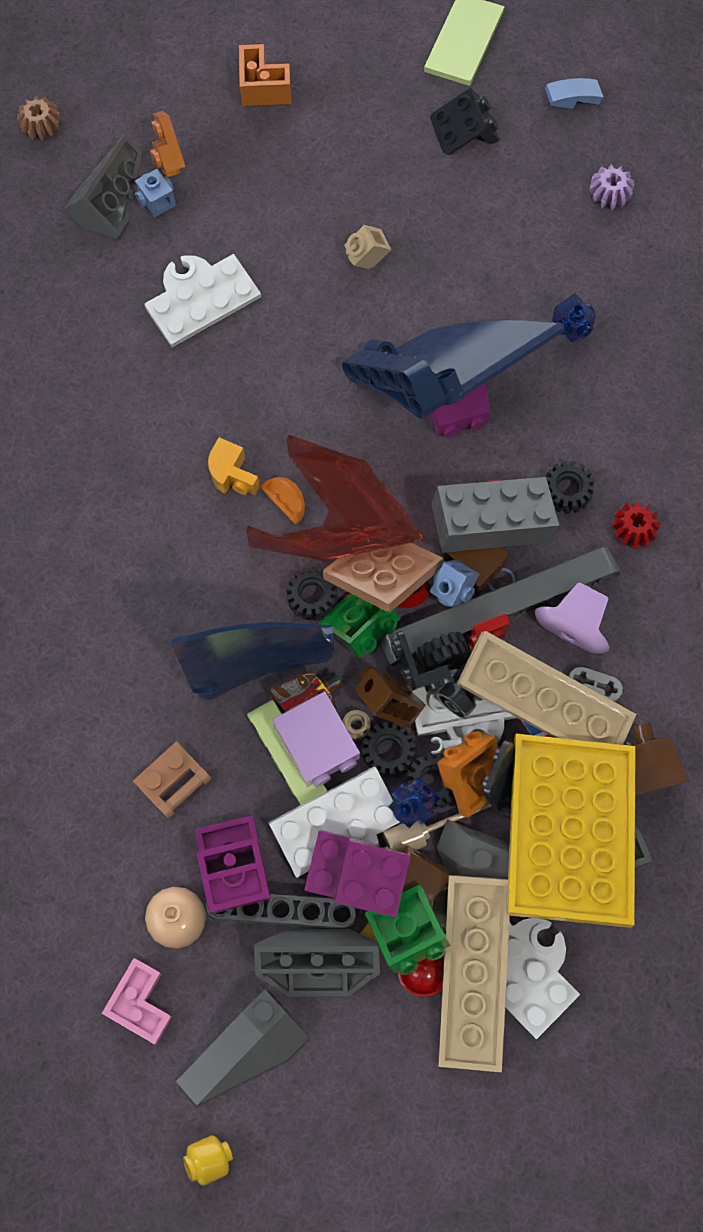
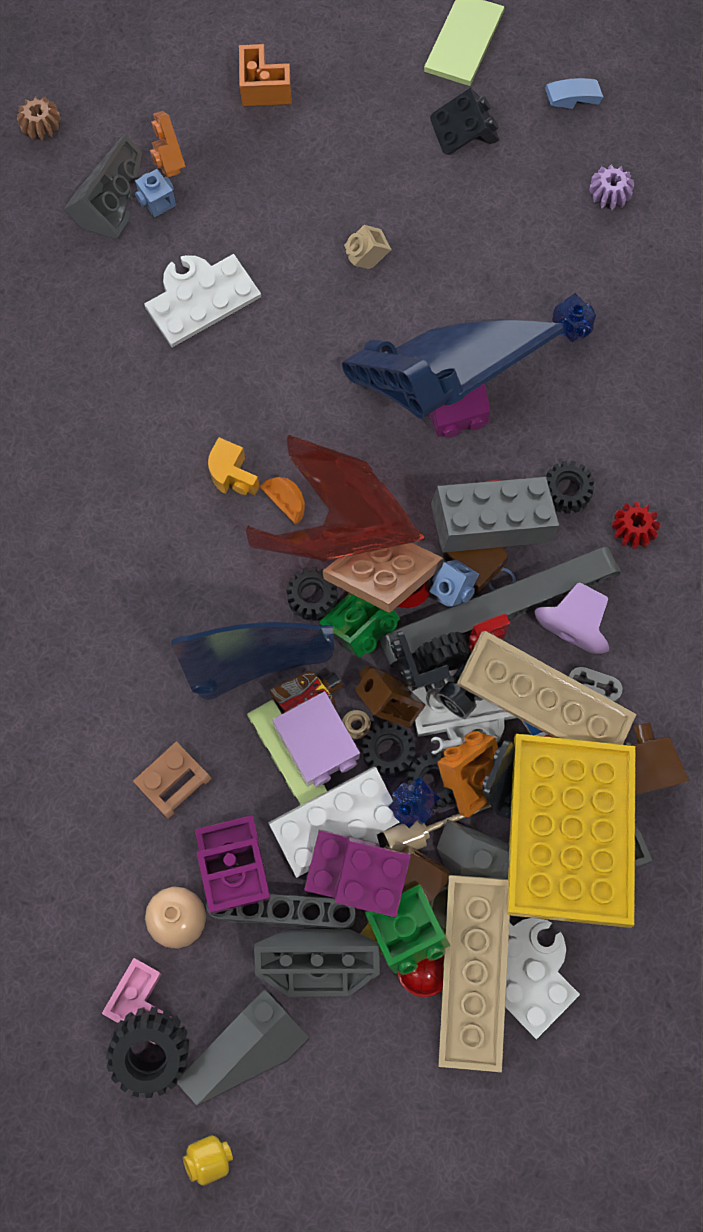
none -> black tyre [106,1007,190,1098]

